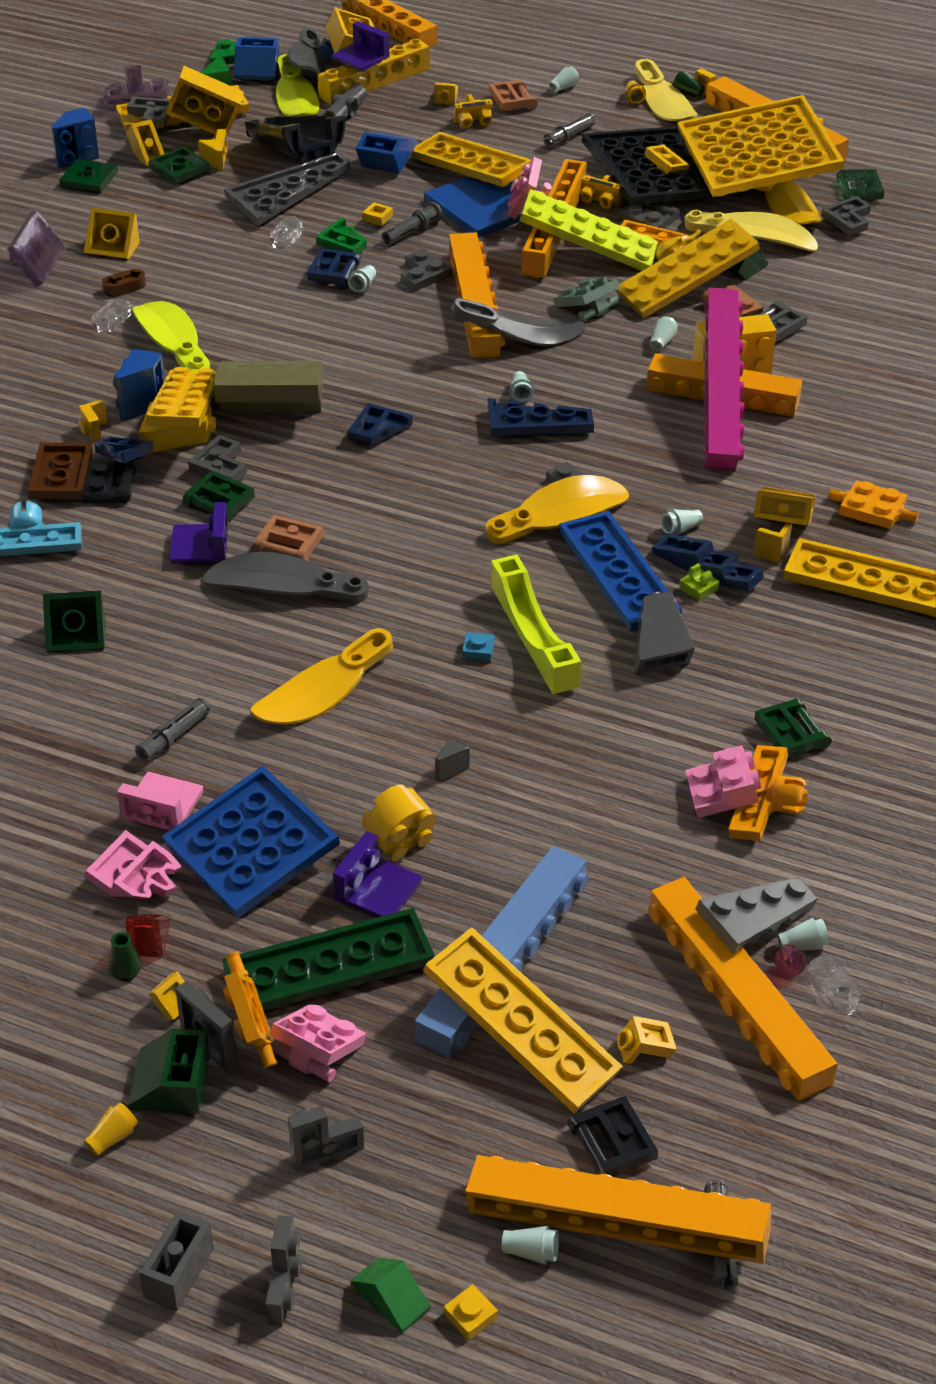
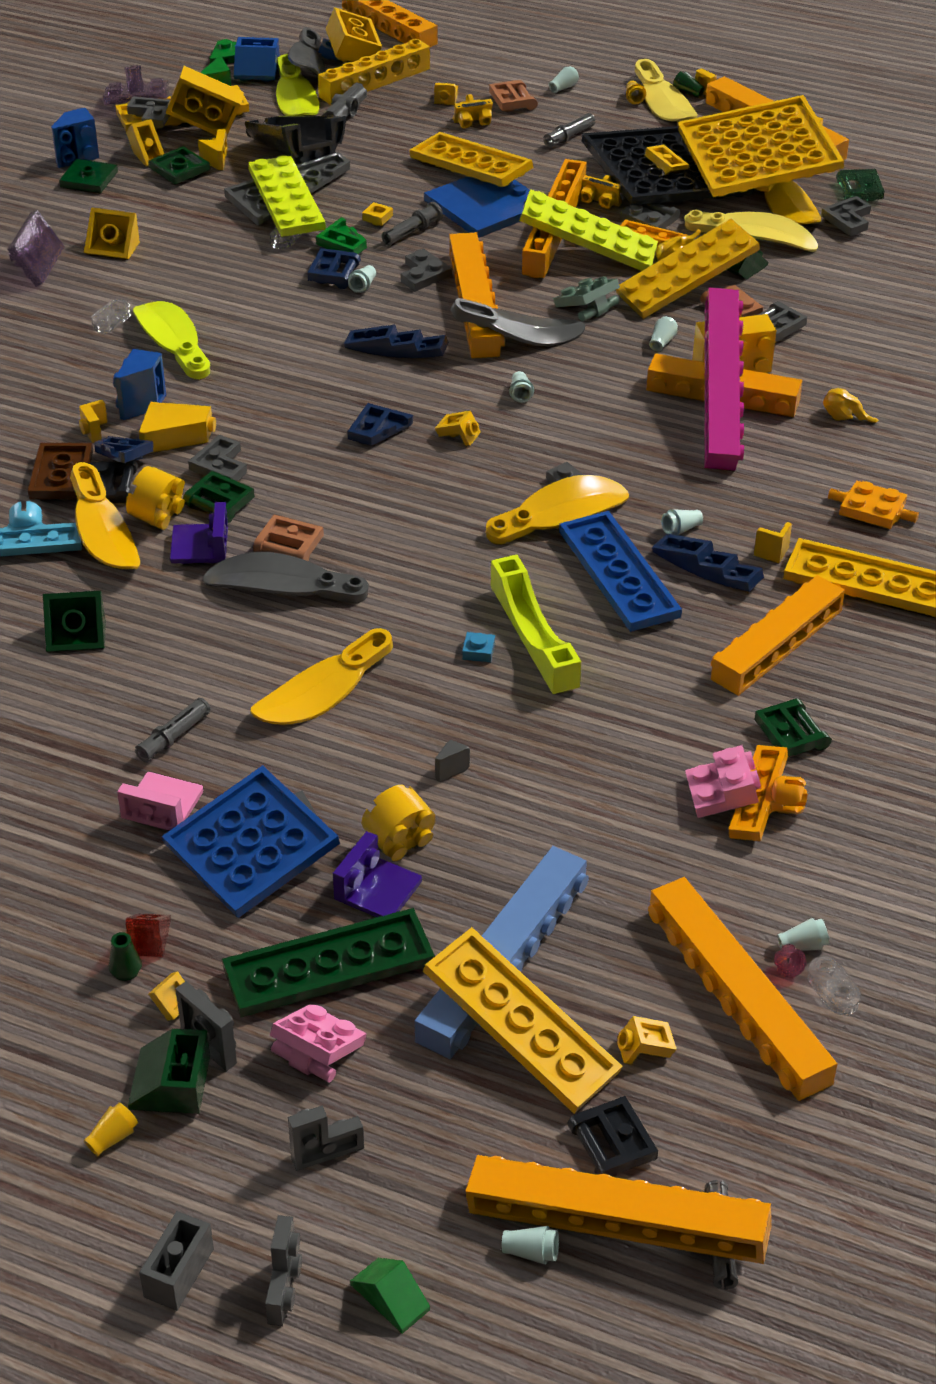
bright pink plate [84,830,182,899] -> none
reddish brown beam [102,269,146,297] -> none
yellow plate [146,367,216,428] -> none
olive slope [214,361,324,413] -> none
light orange plate [223,951,278,1069] -> none
dark purple bracket [331,21,390,72] -> none
blue slope [355,132,418,173] -> none
yellow plate [444,1284,498,1341] -> none
dark blue wing [487,398,594,437] -> none
bright pink plate [507,156,552,220] -> none
dark grey slope [634,591,695,675] -> none
lime tile [679,563,720,602] -> none
wing [695,877,818,954] -> none
yellow panel [753,486,816,526] -> none
none -> yellow plant [70,462,140,569]
none -> yellow brick [126,466,185,530]
none -> neon yellow plate [248,155,326,237]
none -> dark blue slope [344,324,449,358]
none -> yellow bracket [435,411,480,446]
none -> light orange brick [711,575,845,696]
none -> yellow piece [823,388,878,423]

